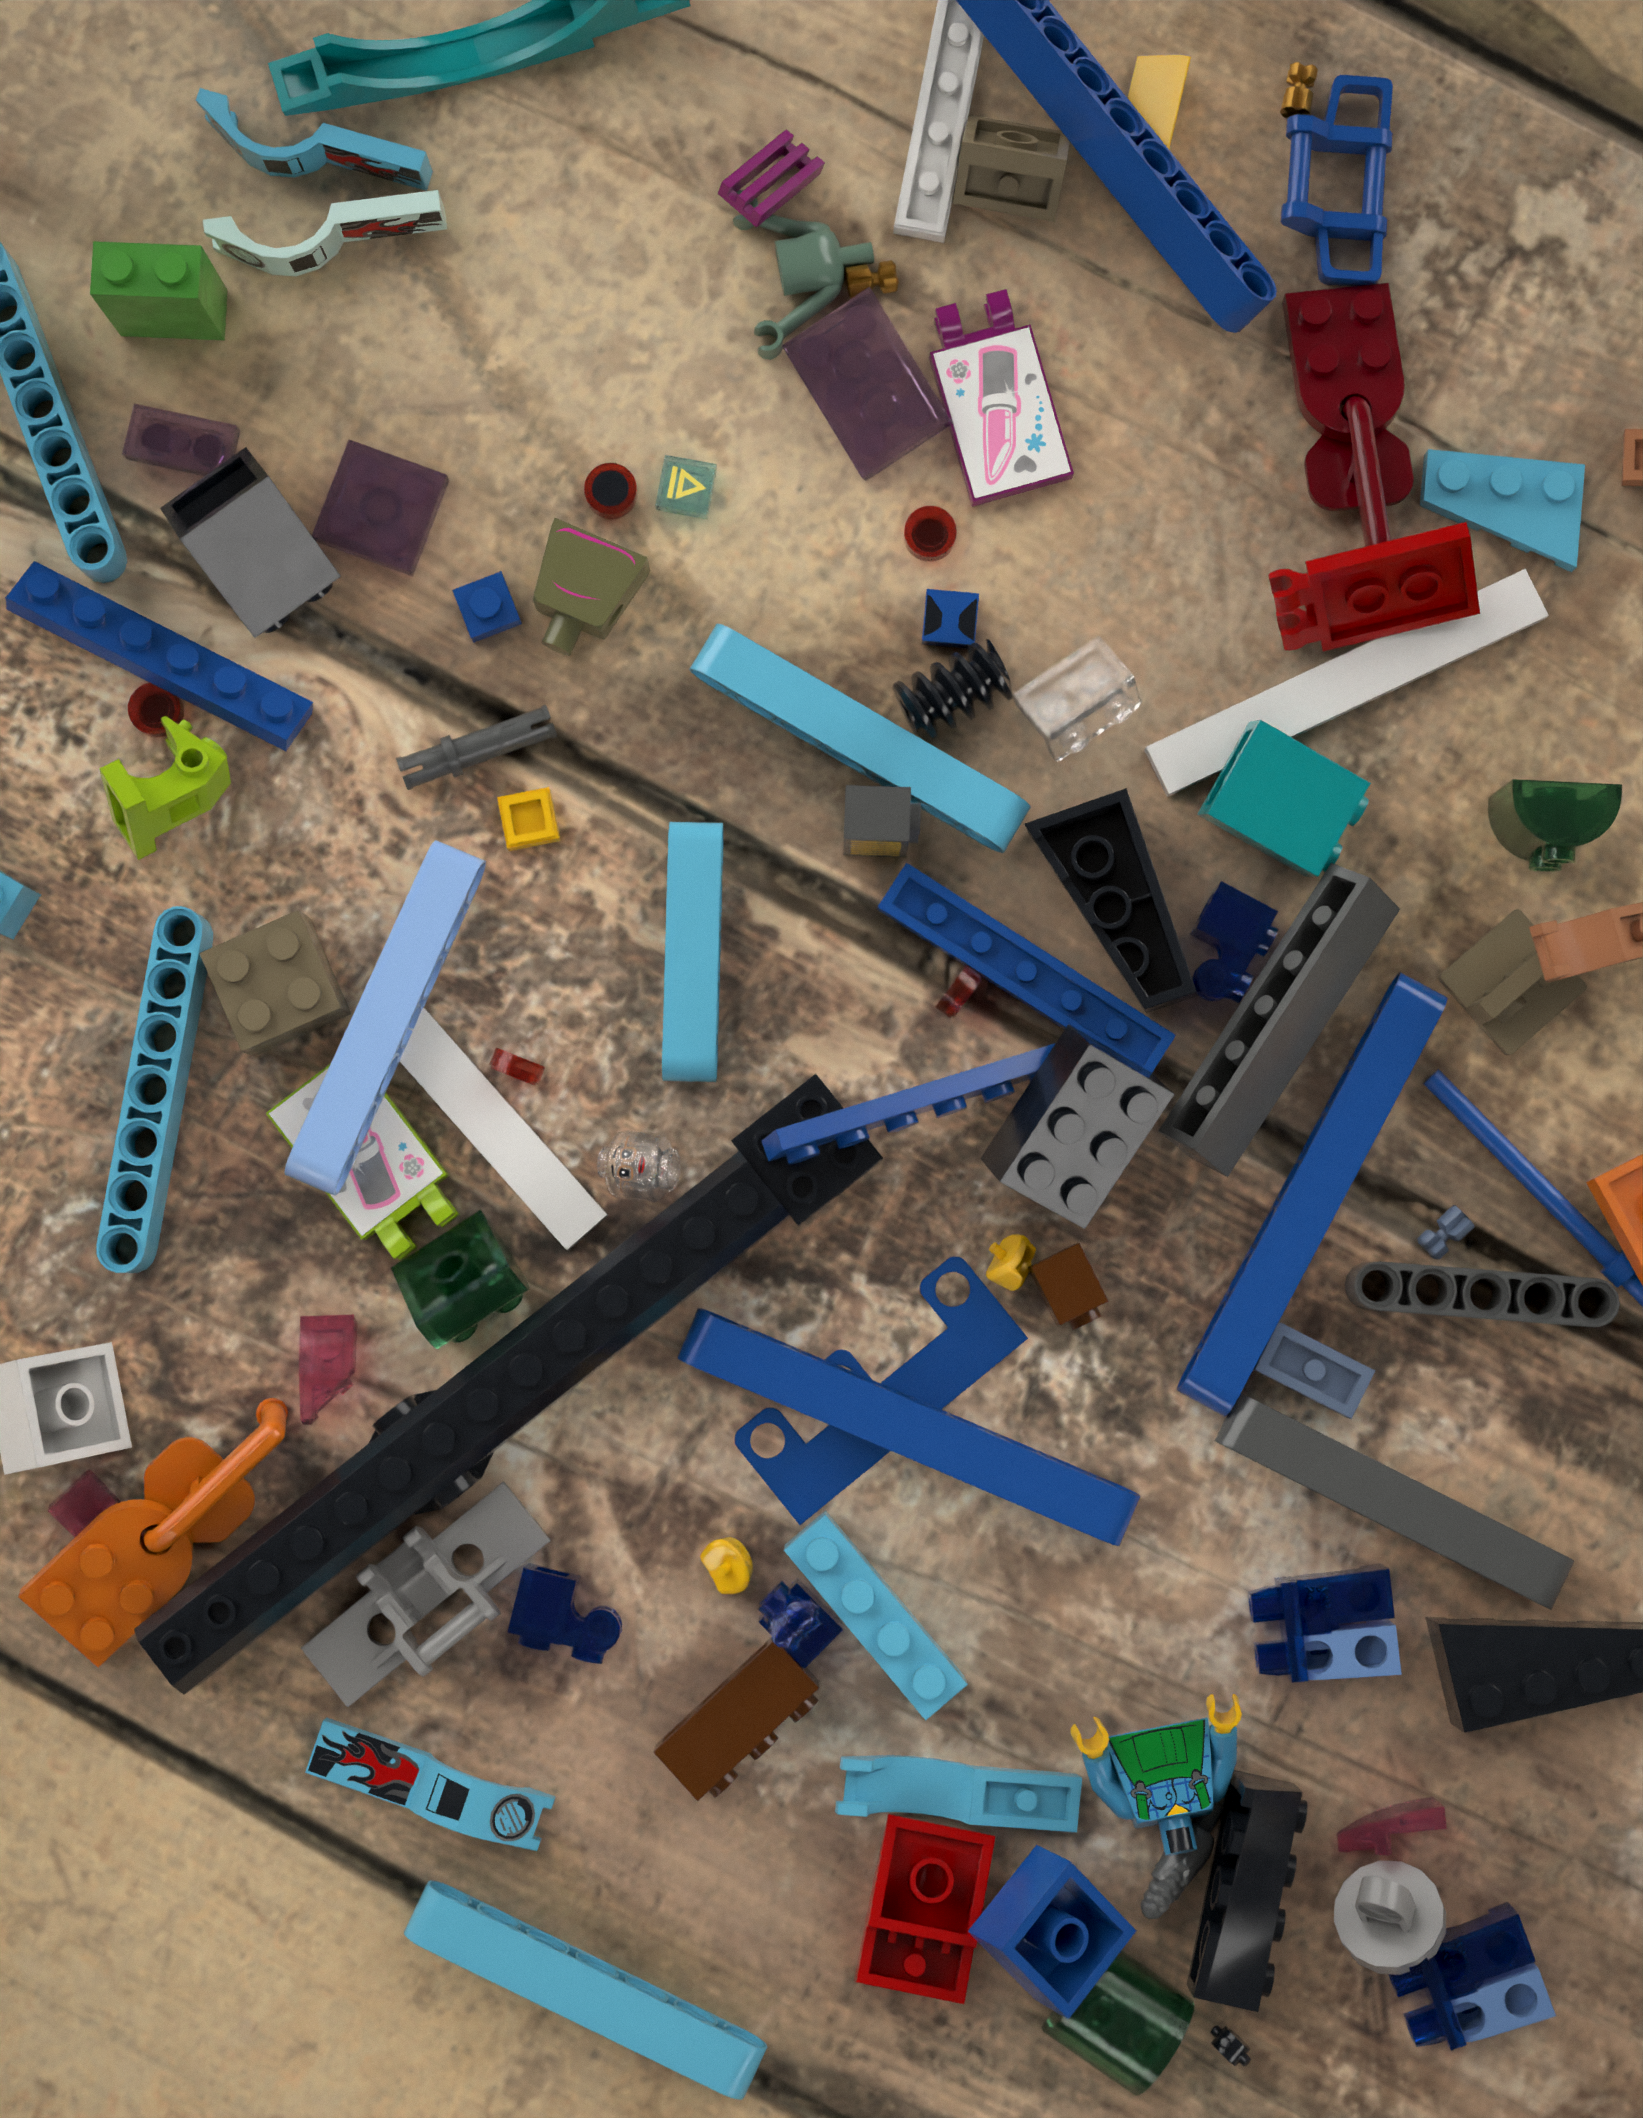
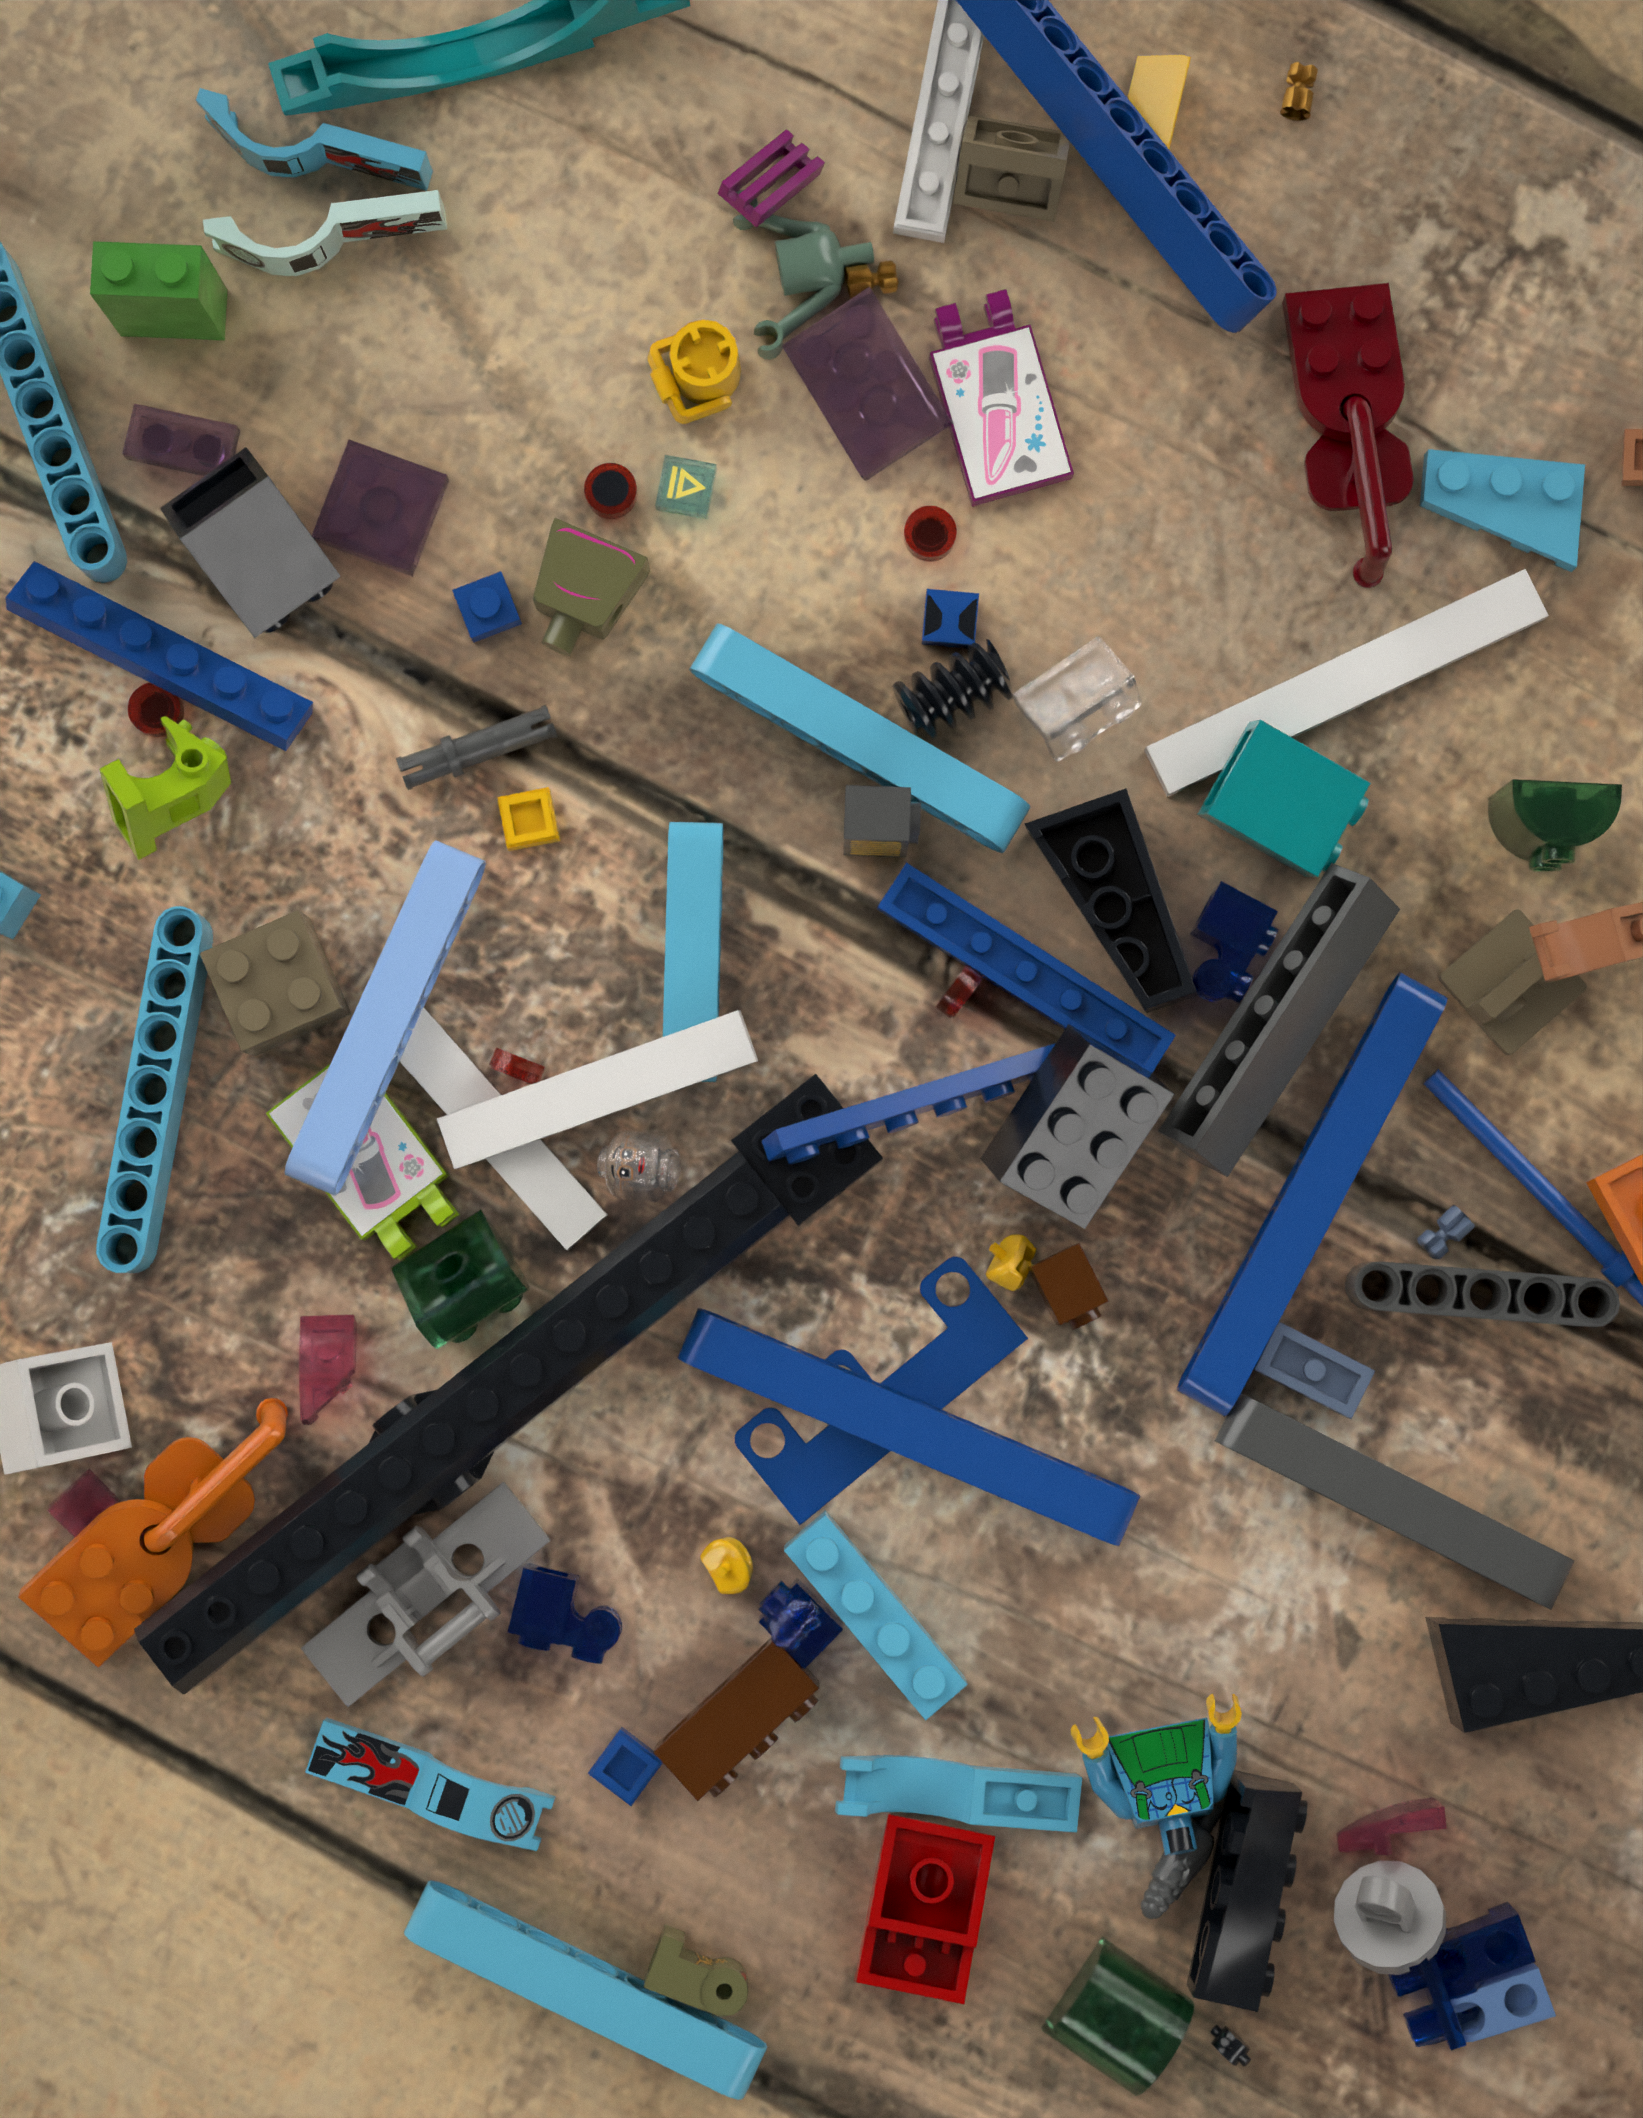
blue brick [968,1845,1137,2019] -> none
clear blue hips [1248,1563,1402,1683] -> none
red tile [1268,522,1480,652] -> none
blue bar [1280,75,1393,287] -> none
none -> white tile [437,1010,758,1169]
none -> blue tile [588,1727,663,1806]
none -> olive leg [643,1924,748,2017]
none -> yellow piece [647,319,741,424]

